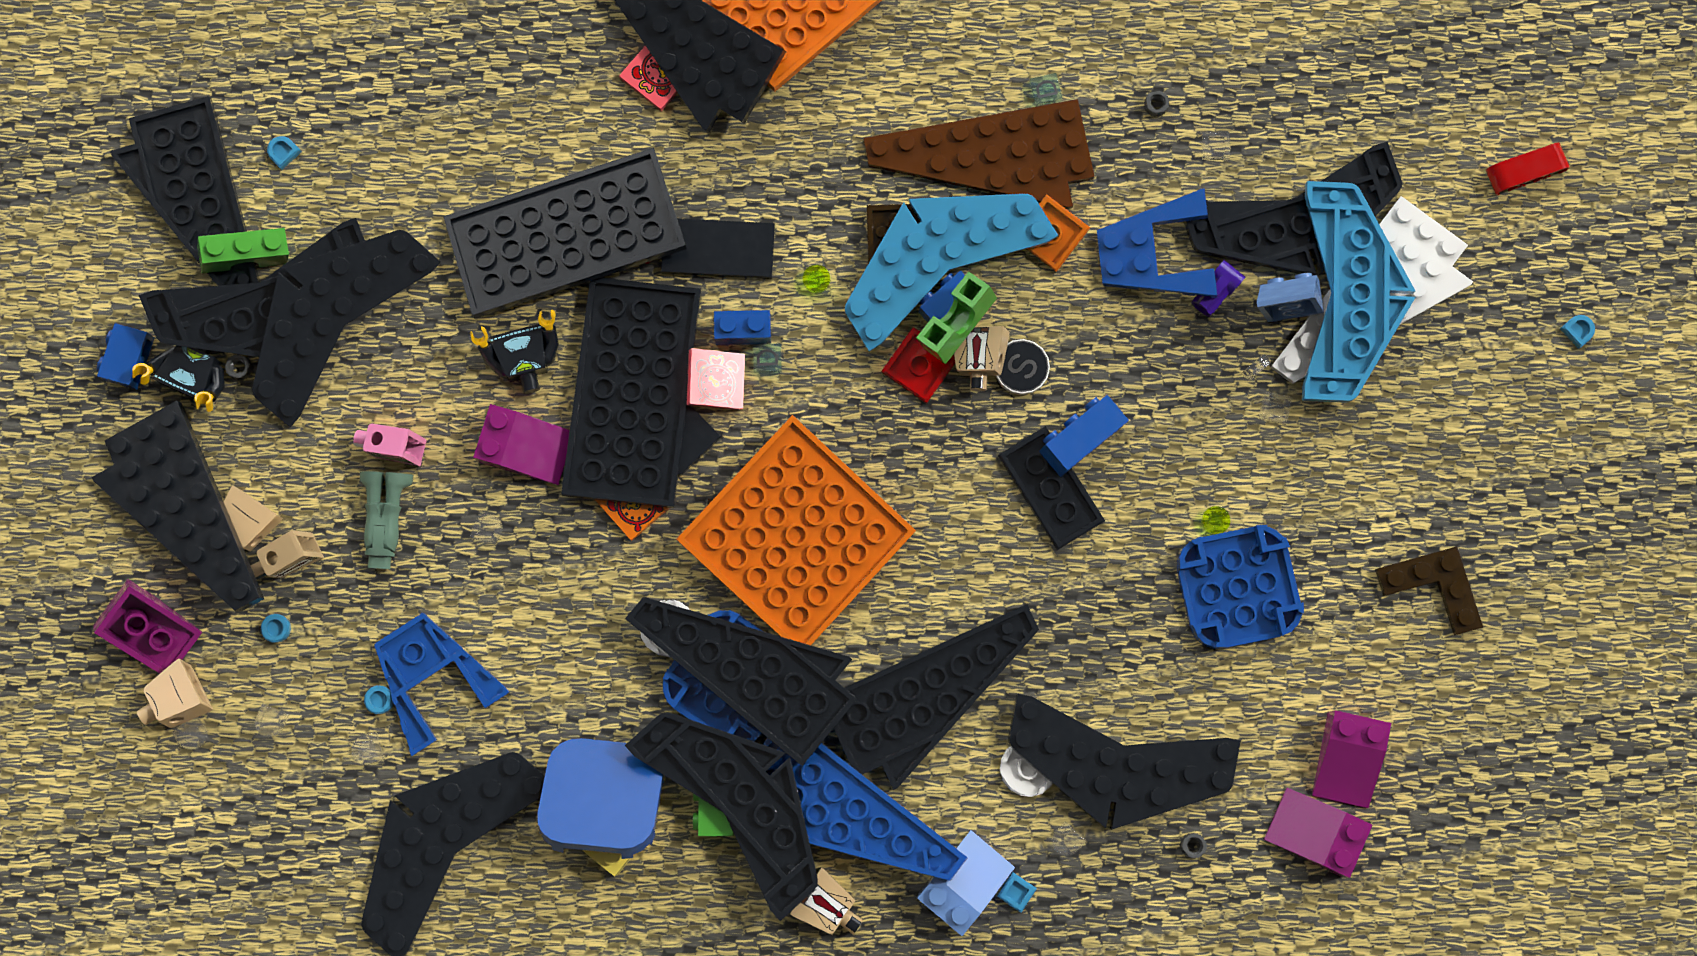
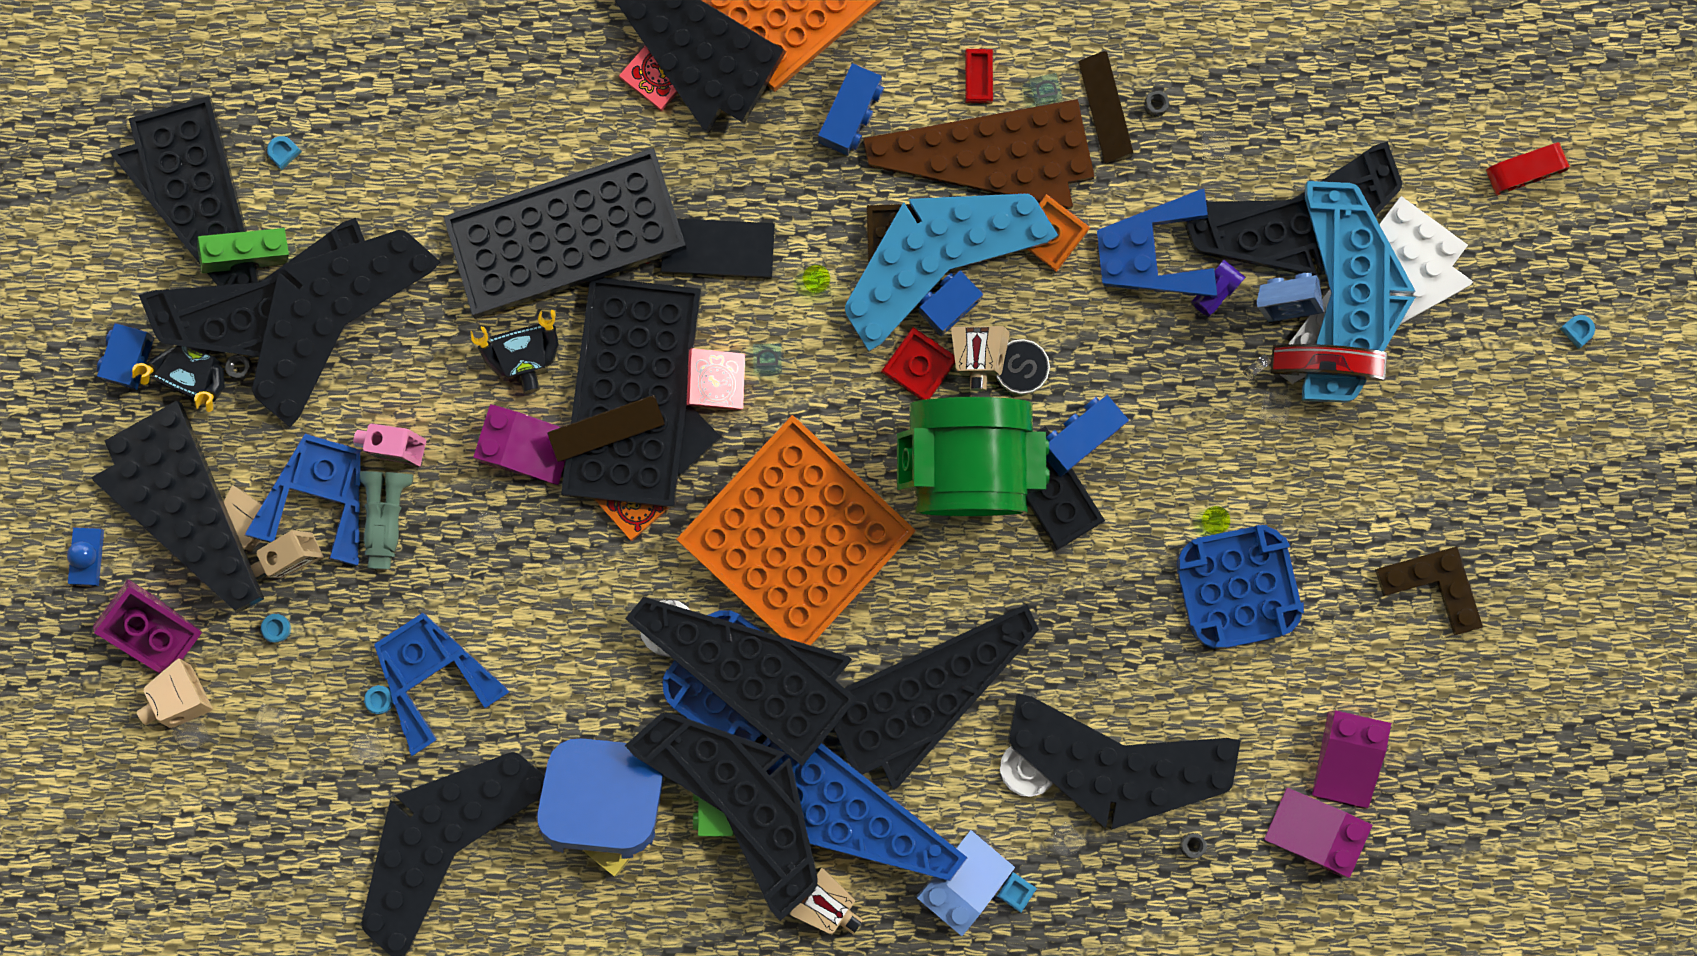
blue brick [714,310,771,345] -> none
bright green arch [916,271,997,364] -> none
none -> blue tile [67,527,104,586]
none -> blue wing [244,434,361,566]
none -> dark brown slope [547,395,665,462]
none -> blue brick [818,63,885,156]
none -> green cylinder [897,397,1049,516]
none -> red tile [965,49,993,103]
none -> dark brown slope [1078,51,1133,164]
none -> slope [1270,344,1387,381]

